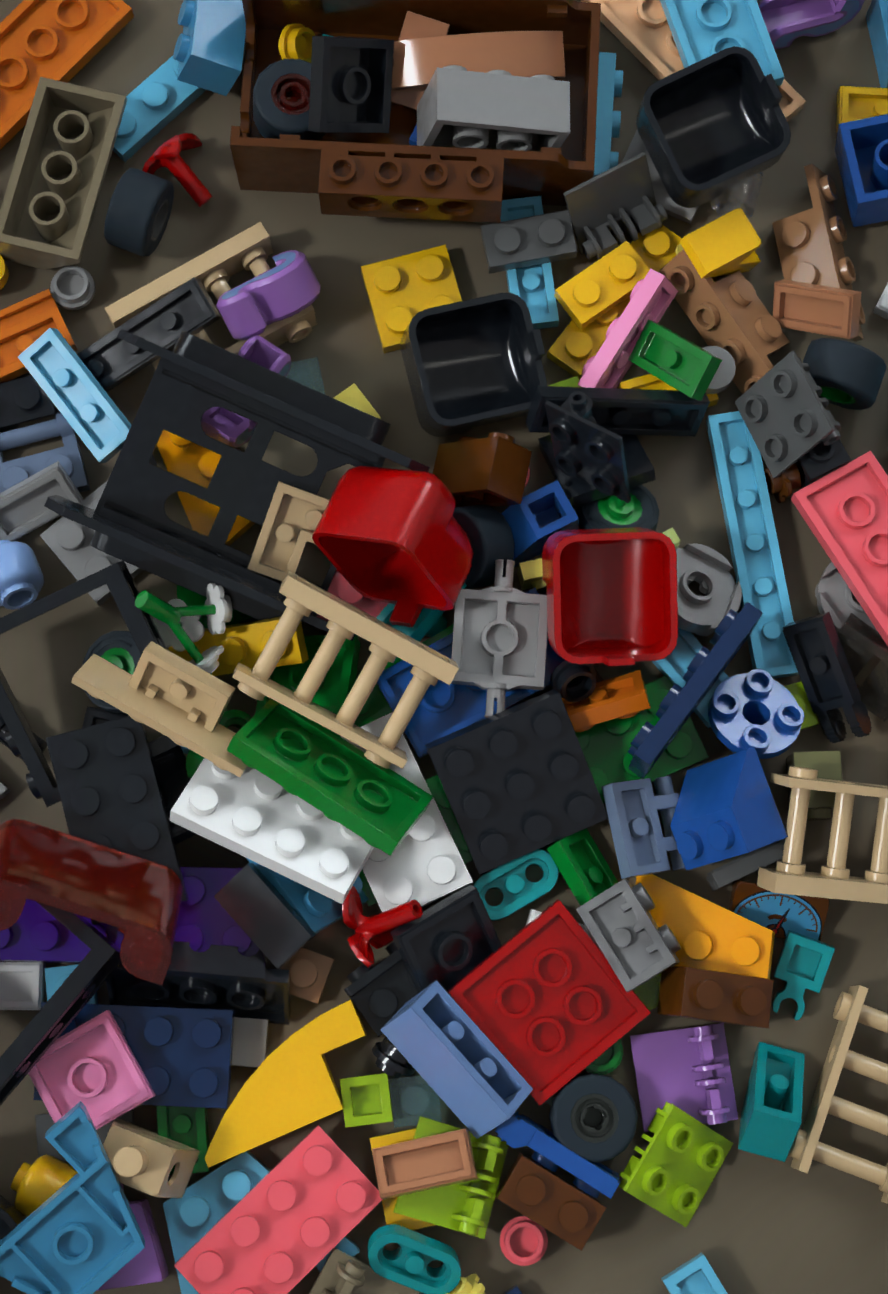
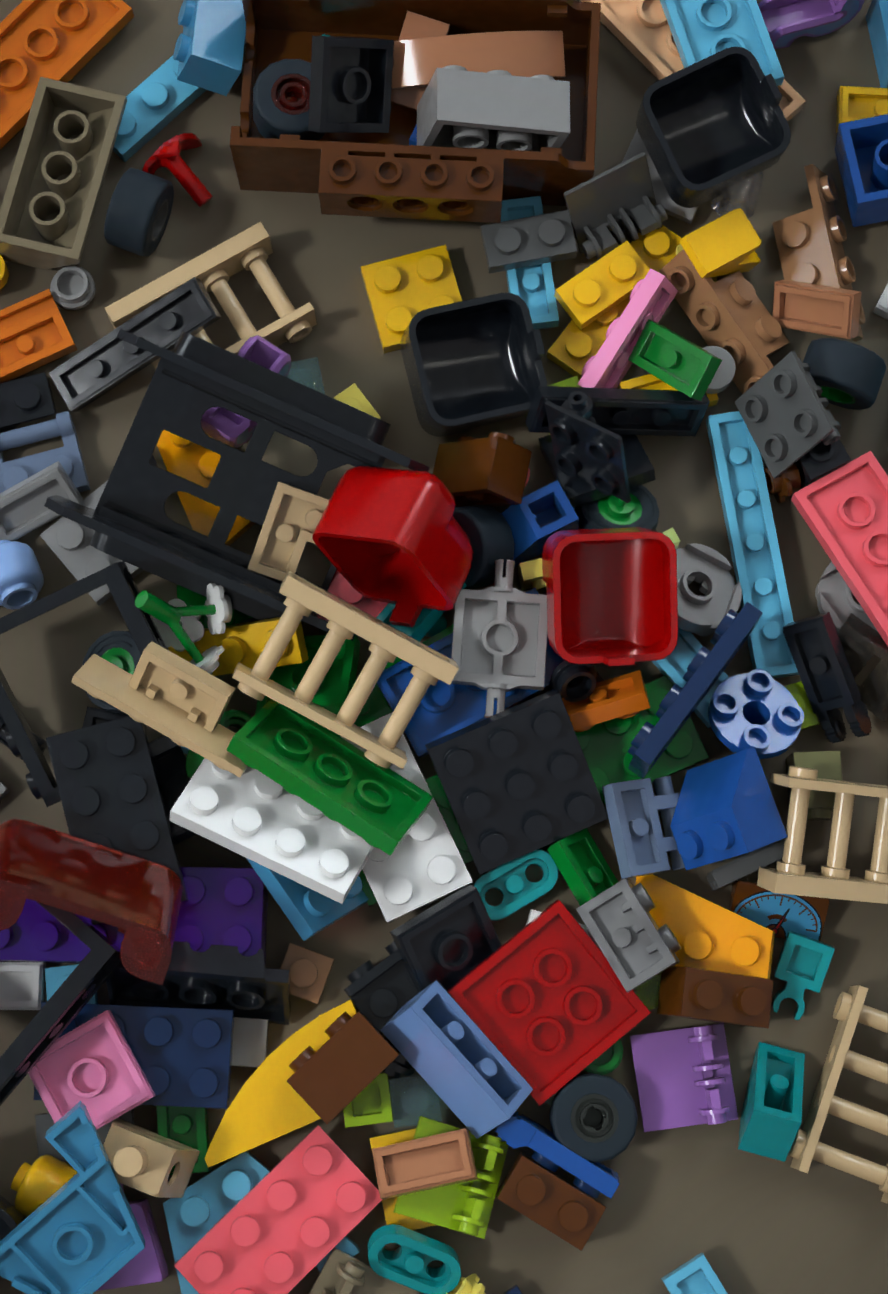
medium azure plate [18,328,132,463] -> none
black tile [214,863,316,969] -> none
medium lavender animal [216,250,321,340] -> none
yellow plate [278,23,316,63] -> none
red plant [342,886,423,968] -> none
coral plate [499,1215,548,1266] -> none
medium azure plate [593,52,623,178] -> none
lime hinge [619,1102,734,1227] -> none
none -> reddish brown brick [287,1011,400,1124]

